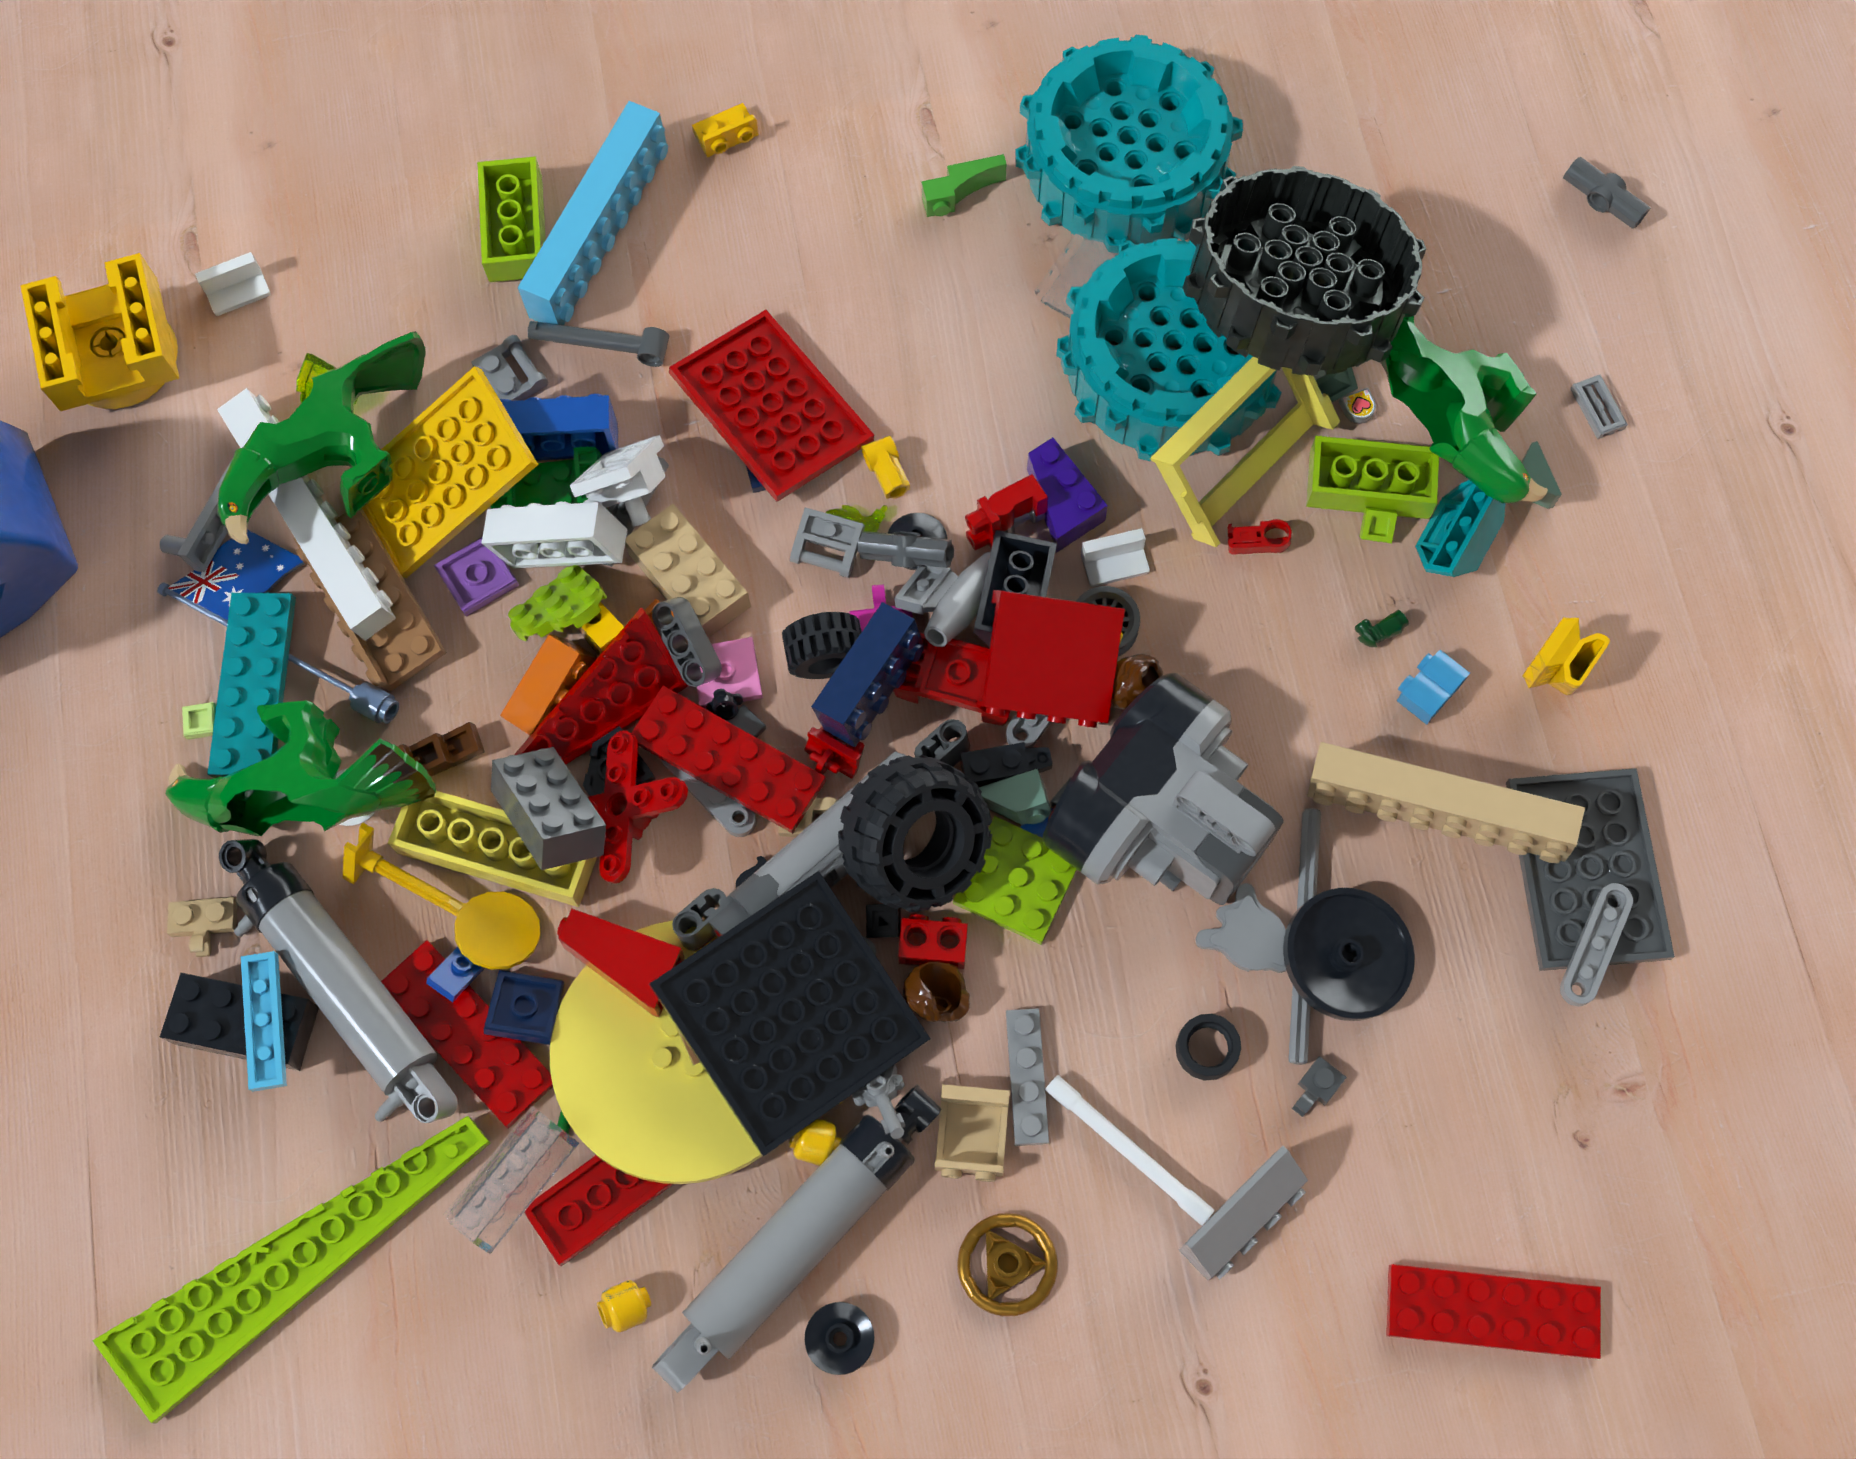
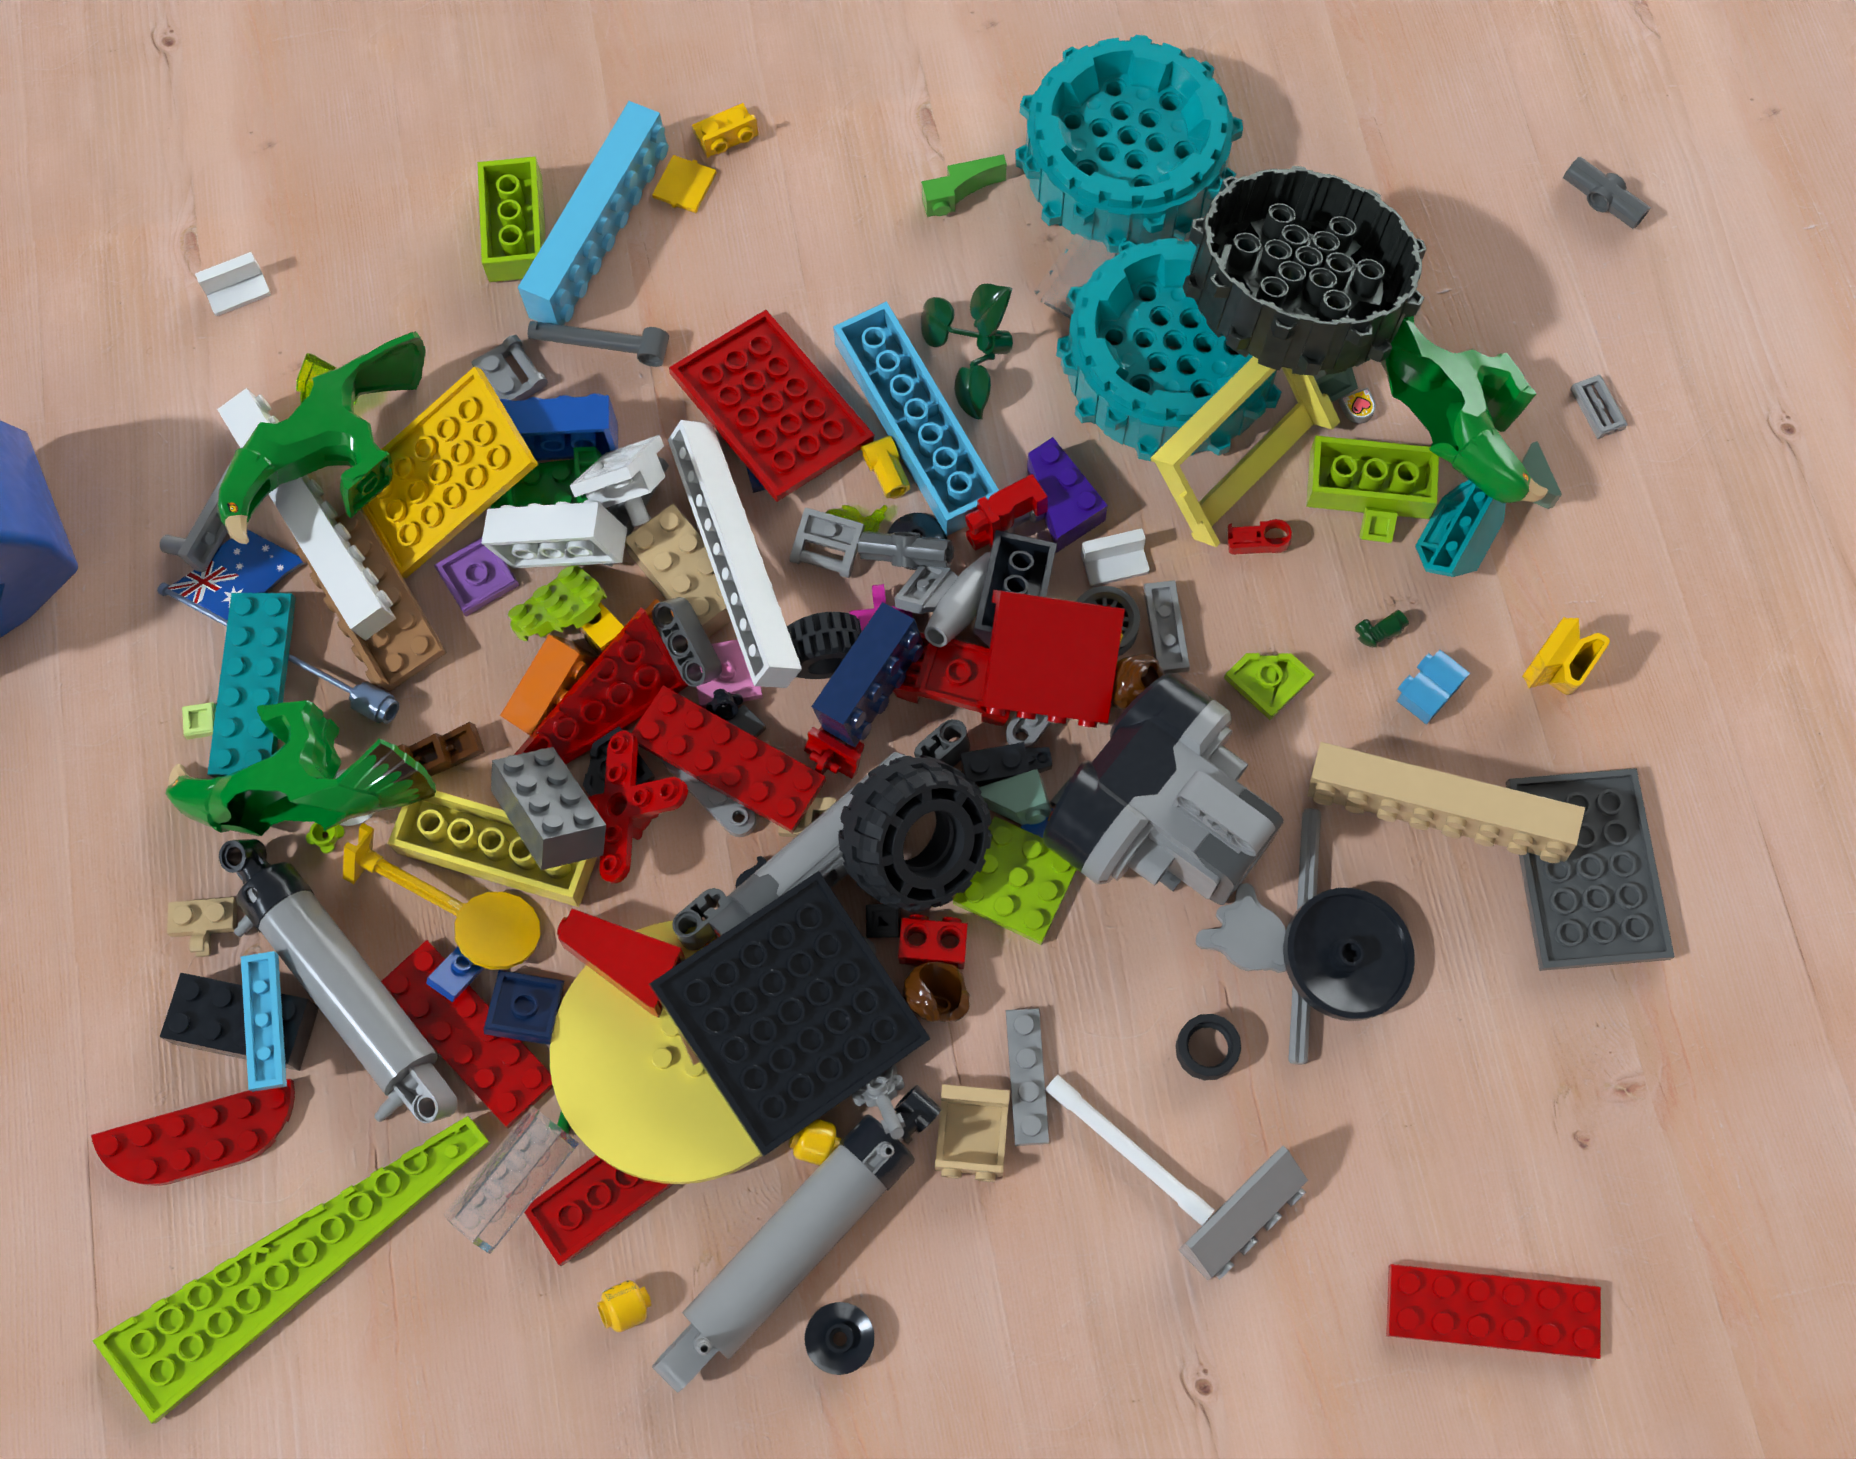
yellow piece [20,253,180,412] -> none
pearl gold piece [957,1213,1058,1316] -> none
dark grey plate [1292,1056,1347,1117] -> none
light grey plate [1560,883,1633,1007] -> none
none -> red plate [91,1079,295,1186]
none -> lime plate [306,823,345,854]
none -> yellow piece [652,155,717,213]
none -> white brick [668,420,802,688]
none -> medium azure brick [833,301,999,536]
none -> dark green plant [921,283,1013,420]
none -> light grey plate [1143,580,1190,674]
none -> lime plate [1224,653,1315,720]

